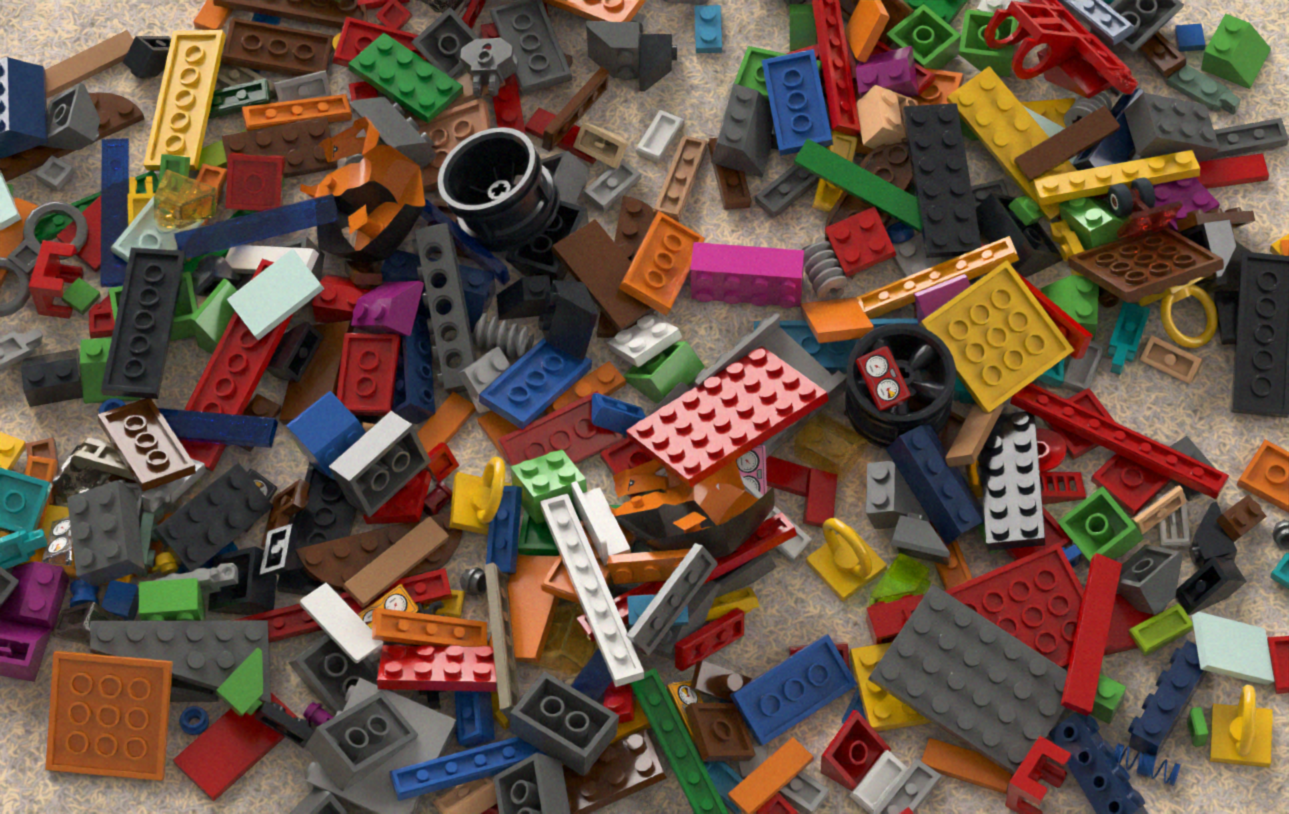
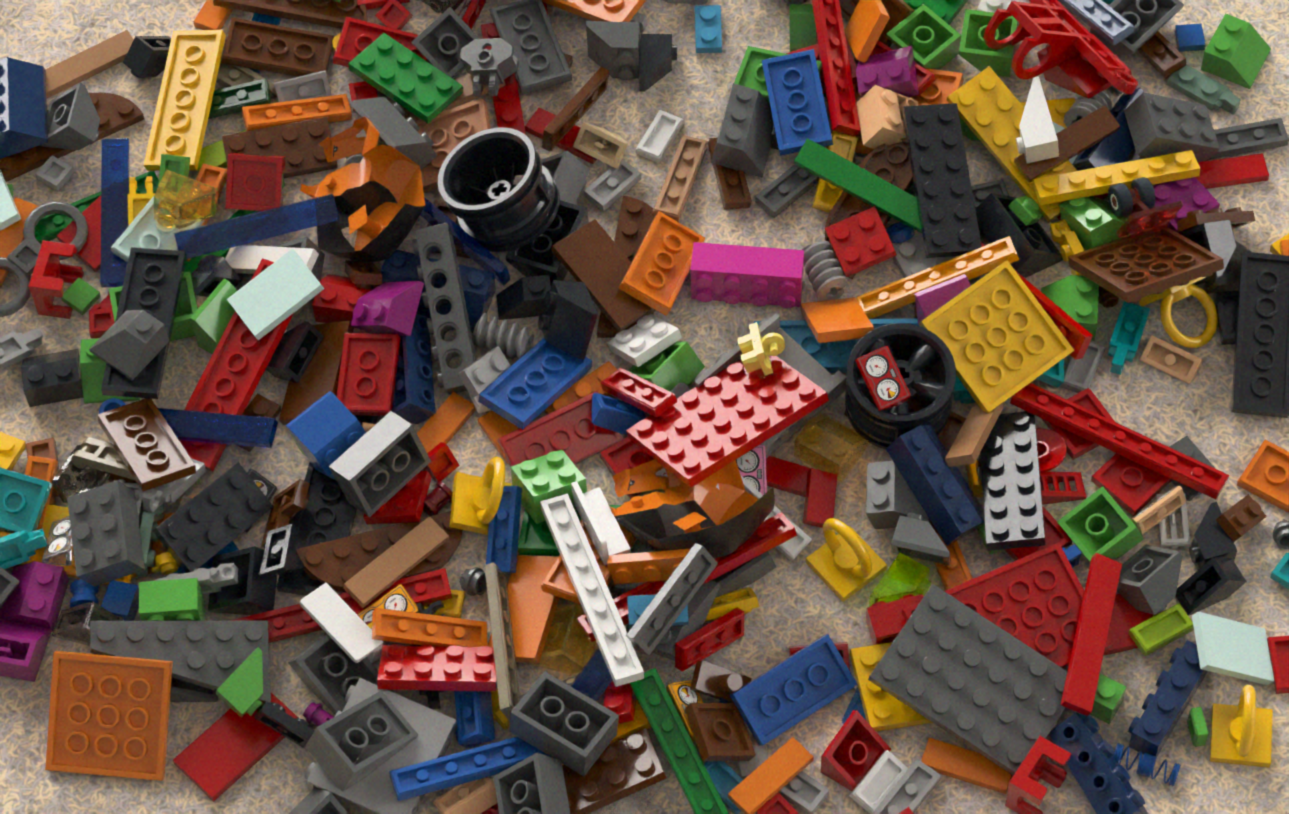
blue plate [179,706,209,735] -> none
none -> dark grey slope [89,310,169,380]
none -> red tile [601,368,677,417]
none -> light yellow hips [737,322,785,376]
none -> white slope [1016,76,1059,163]

